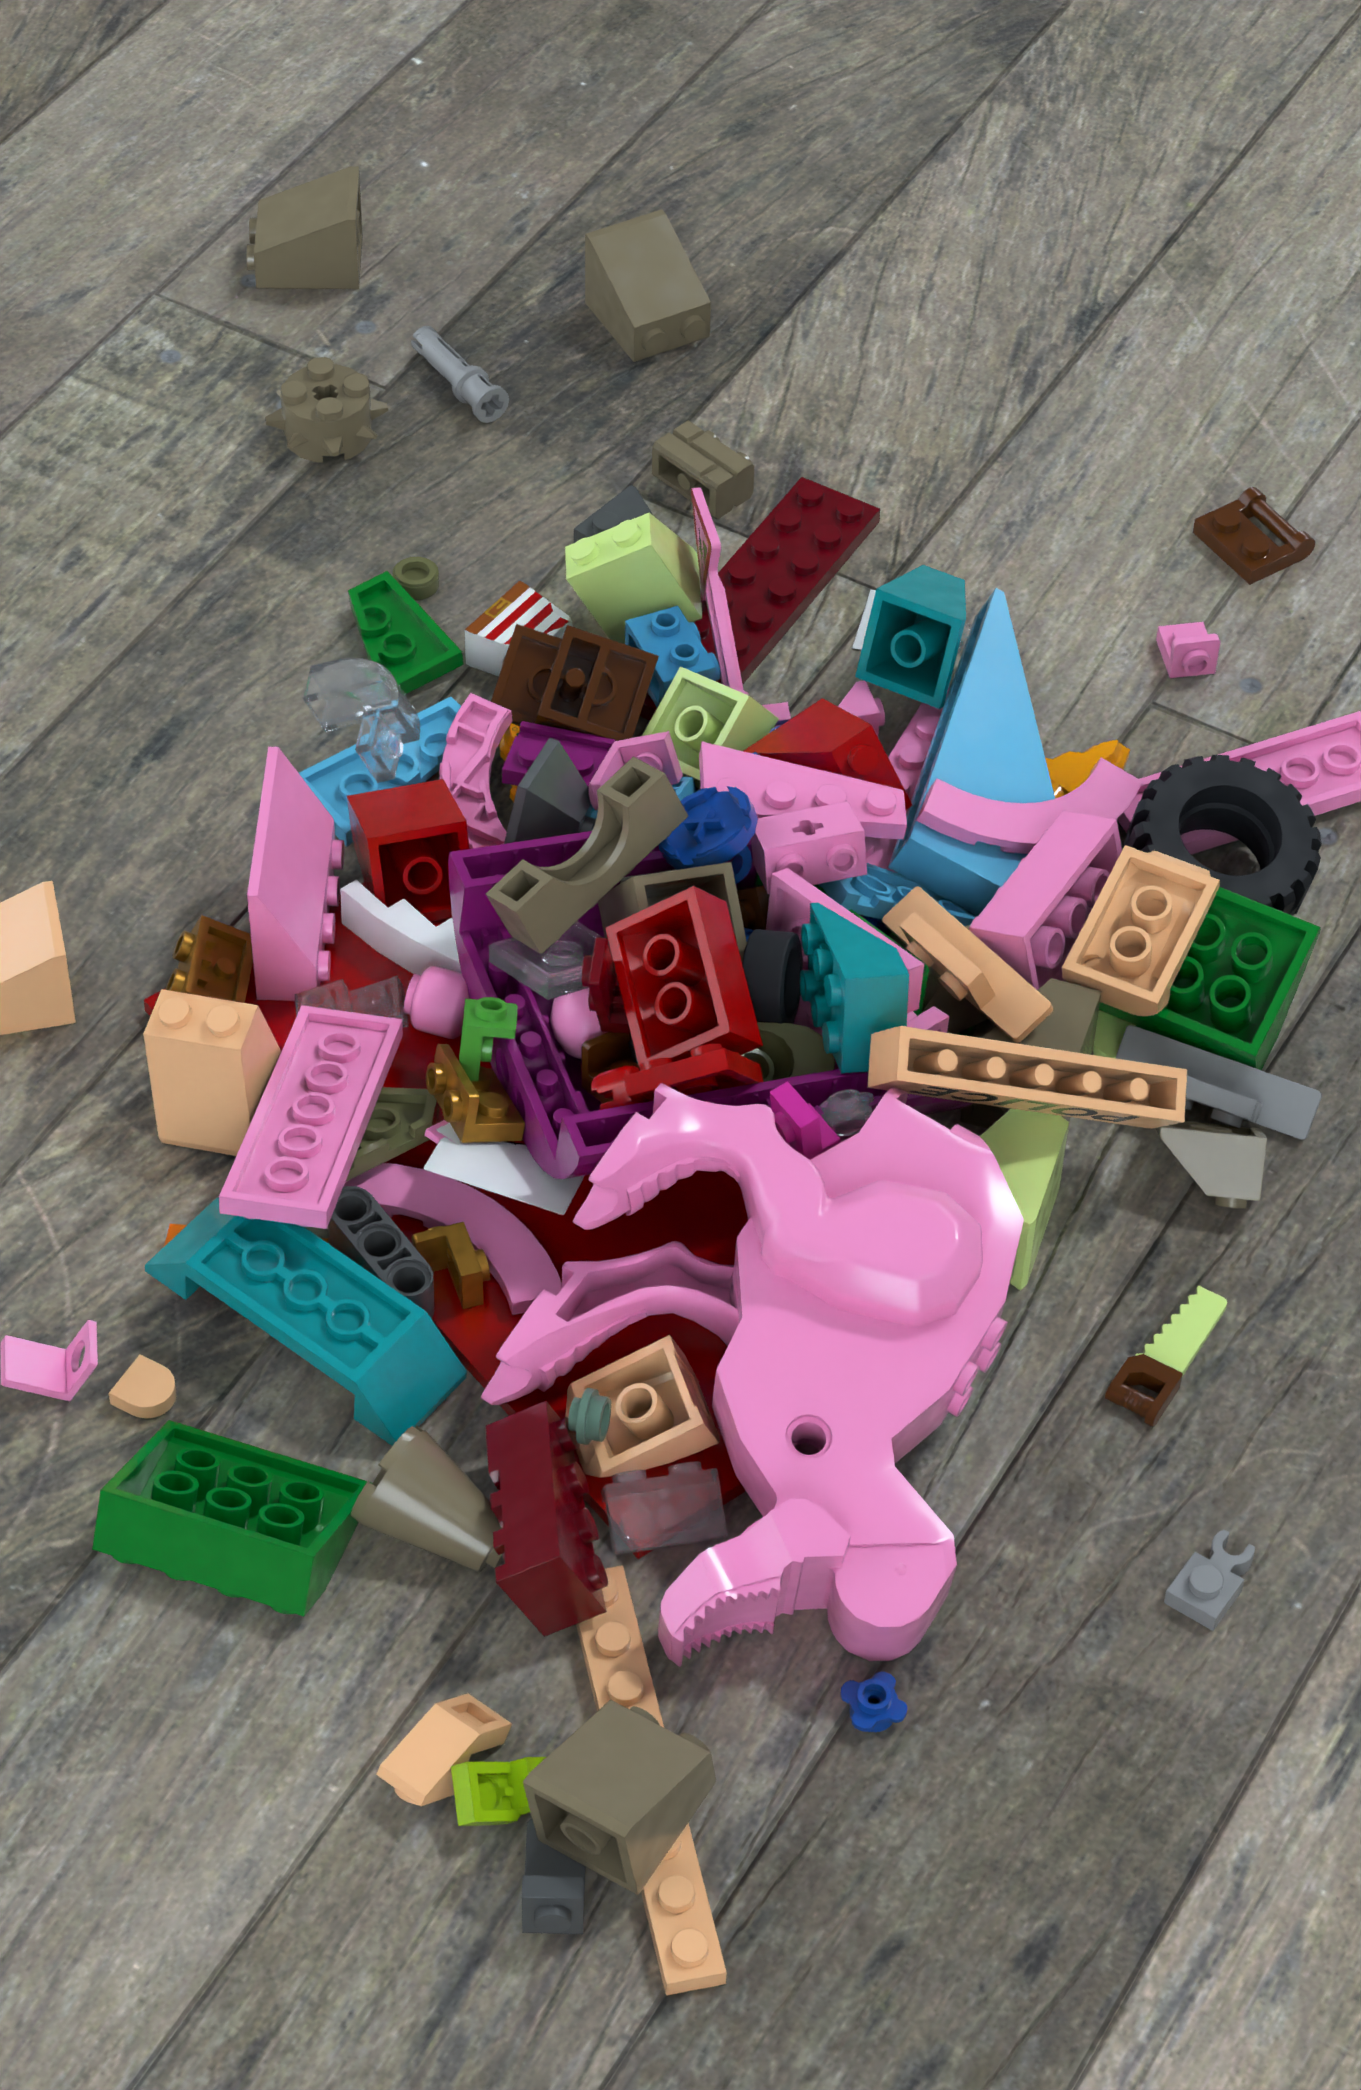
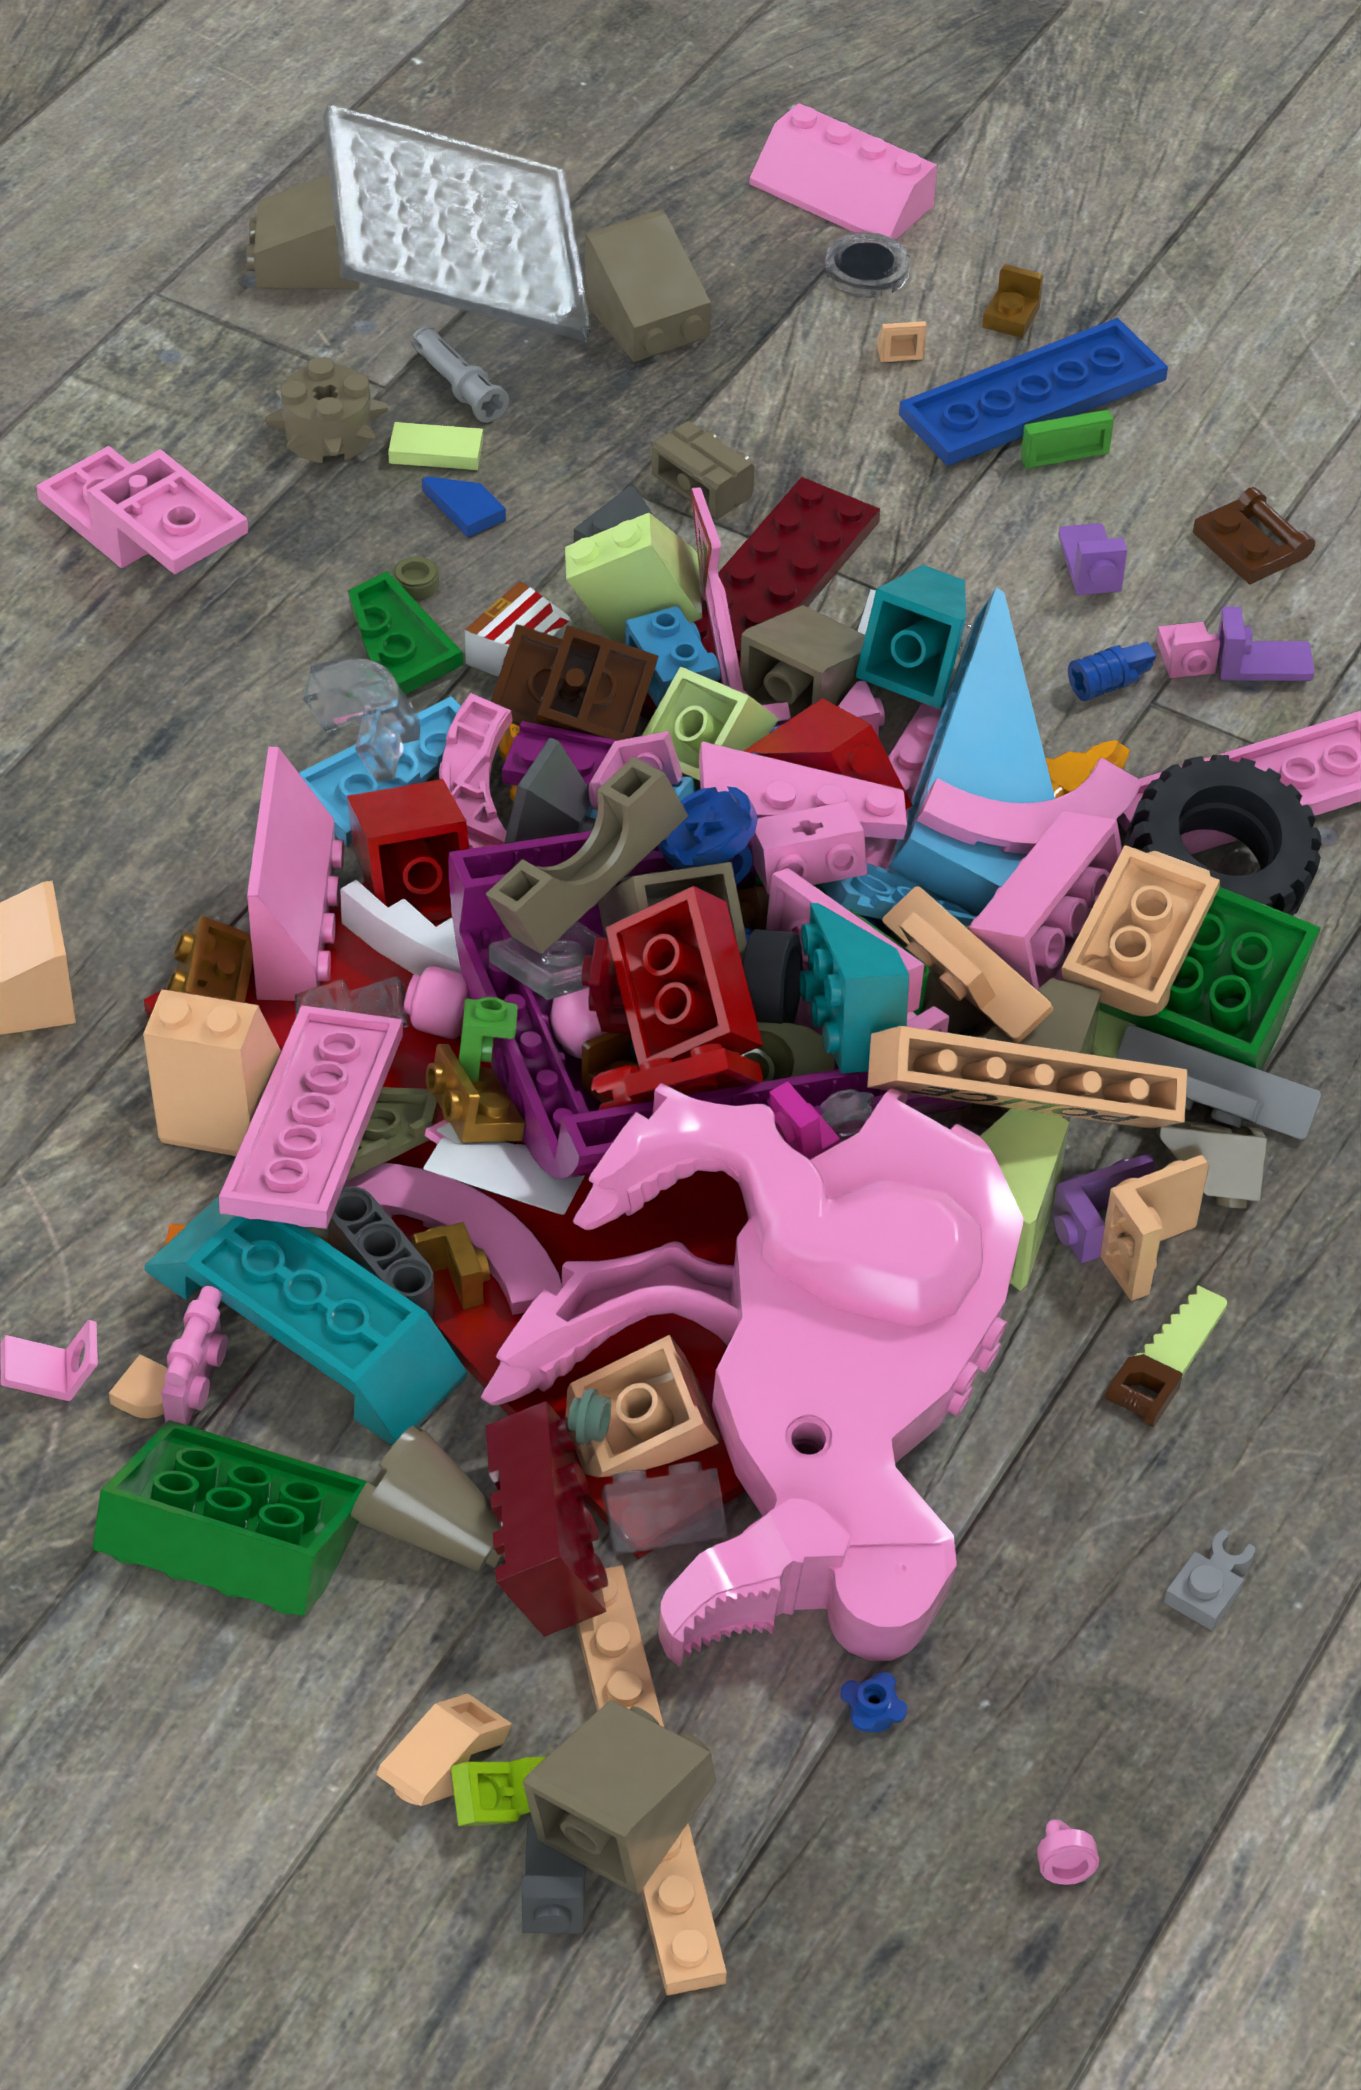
none -> bright pink bracket [36,446,248,575]
none -> bright pink plate [161,1286,228,1426]
none -> clear tile [323,105,591,342]
none -> yellowish green tile [388,422,483,470]
none -> blue tile [422,476,506,537]
none -> dark tan slope [740,605,872,719]
none -> bright pink slope [749,103,937,247]
none -> tile [825,232,910,298]
none -> light nougat slope [876,321,926,362]
none -> blue plate [899,318,1168,466]
none -> pearl gold bracket [982,264,1043,338]
none -> bright green tile [1021,409,1114,469]
none -> bright pink tile [1037,1819,1099,1885]
none -> medium lavender bracket [1052,1154,1155,1263]
none -> medium lavender bracket [1058,523,1127,595]
none -> blue hinge [1068,642,1156,701]
none -> light nougat bracket [1100,1155,1209,1301]
none -> medium lavender bracket [1217,607,1314,681]

